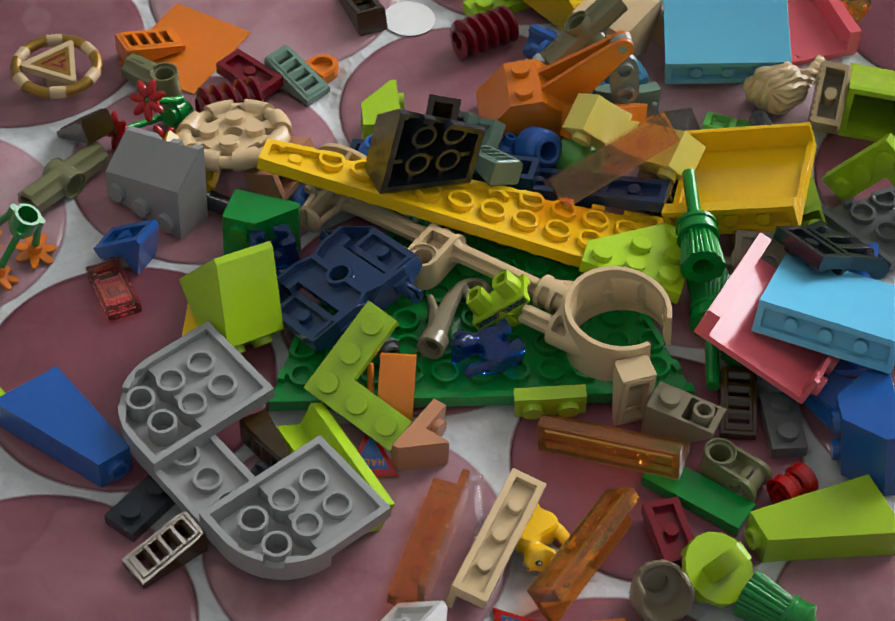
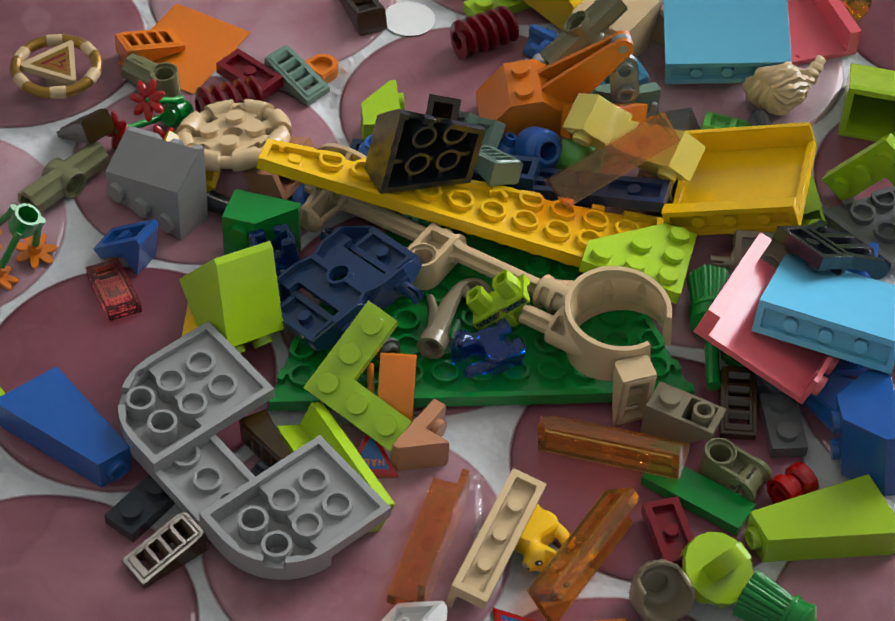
lime plate [513,384,587,419] -> none
green piece [675,169,727,284] -> none
tan brick [808,60,853,134] -> none

